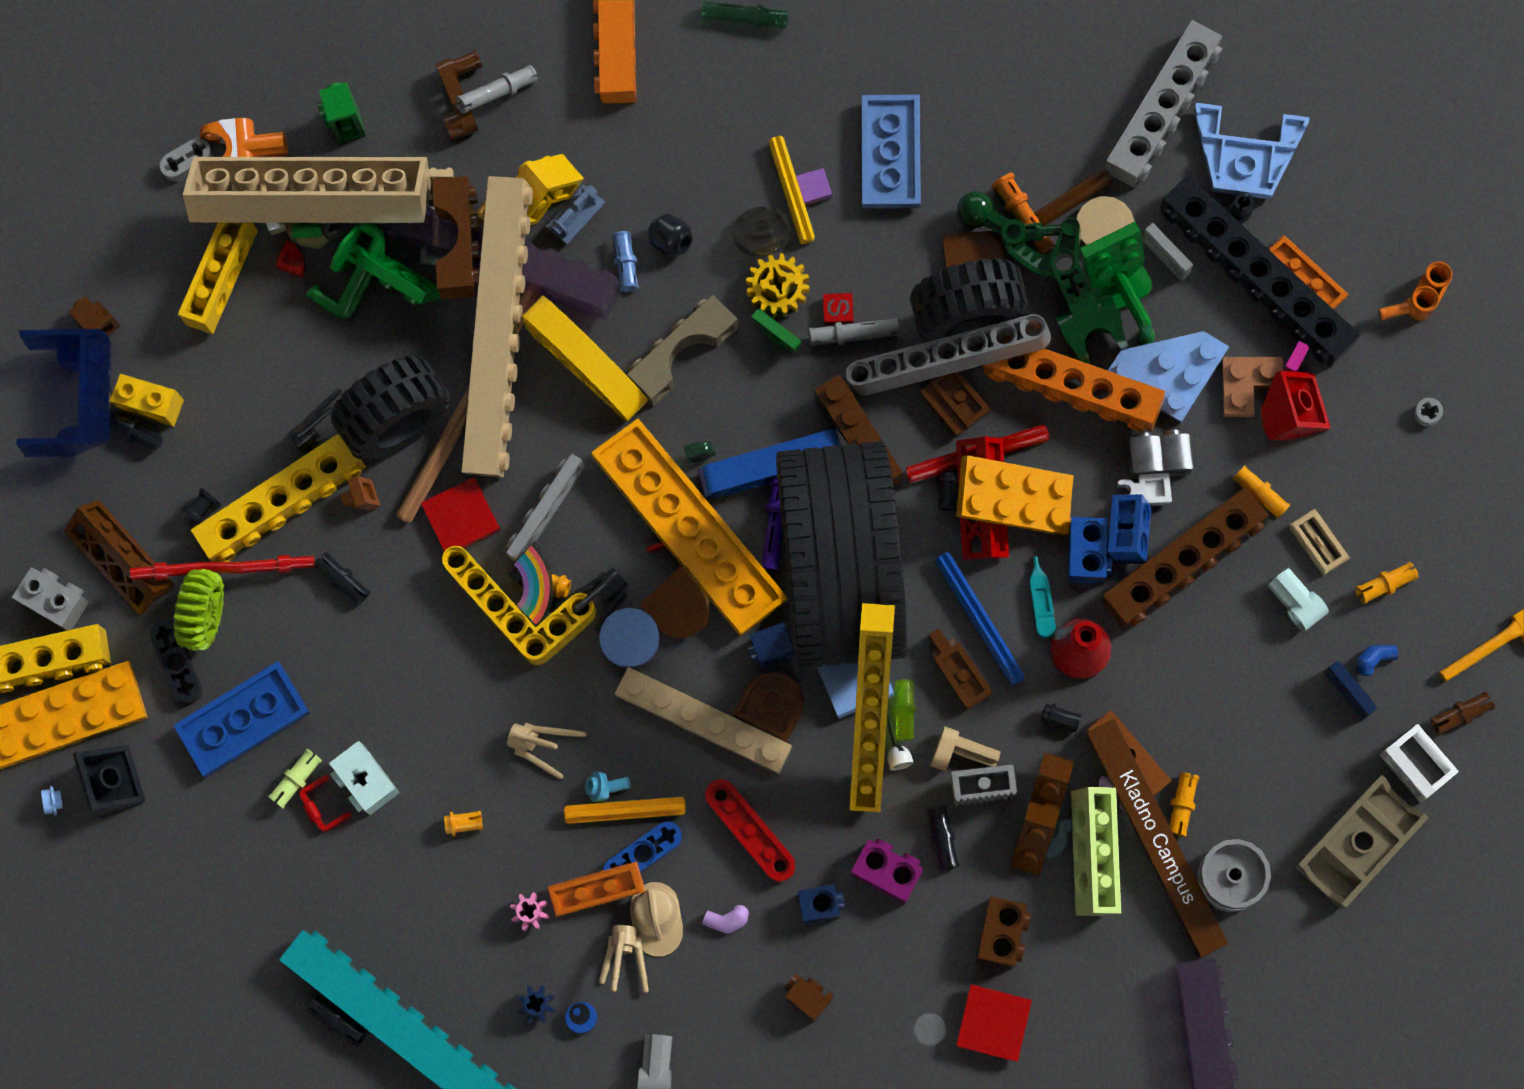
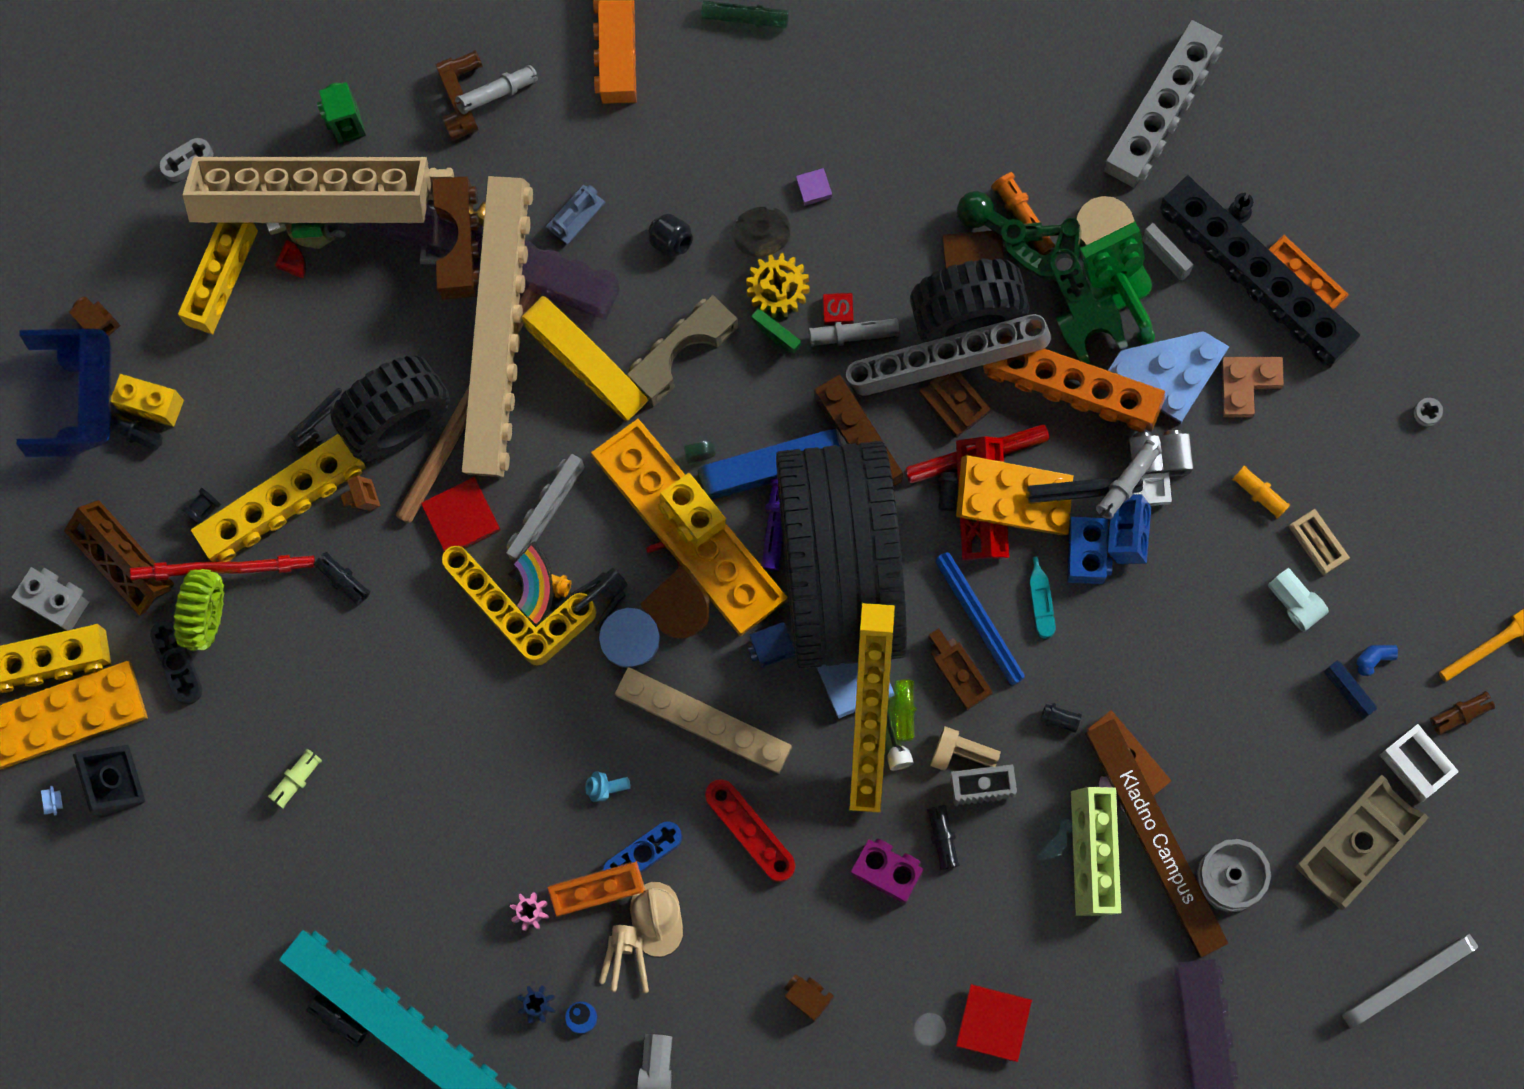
blue plate [173,661,310,778] -> none
orange connector [199,118,288,157] -> none
red piece [300,774,353,832] -> none
green plate [305,223,441,319] -> none
light aqua brick [329,741,400,815] -> none
light orange pin [444,810,483,836] -> none
tan plant [507,723,587,780] -> none
yellow brick [516,154,584,226] -> none
light orange axle [564,796,686,824] -> none
medium blue pin [612,231,639,292] -> none
lavender arm [702,905,749,934] -> none
reddish brown tile [732,672,804,743] -> none
yellow axle [769,136,815,244] -> none
dark blue brick [798,884,845,925] -> none
medium blue plate [862,95,921,208] -> none
reddish brown brick [976,896,1031,968] -> none
reddish brown arch [1010,752,1074,875] -> none
reddish brown axle [1035,169,1112,226] -> none
red cone [1050,619,1111,679] -> none
reddish brown brick [1101,487,1269,629] -> none
light orange pin [1169,772,1199,837] -> none
light blue wing [1194,103,1310,200] -> none
red slope [1260,371,1331,441] -> none
dark pink tile [1284,341,1309,372] -> none
light orange pin [1355,562,1419,604] -> none
orange beam [1378,261,1453,321] -> none
none -> yellow brick [659,473,726,548]
none -> black axle [1026,476,1143,504]
none -> light grey pin [1096,440,1162,519]
none -> light grey beam [1342,934,1478,1029]

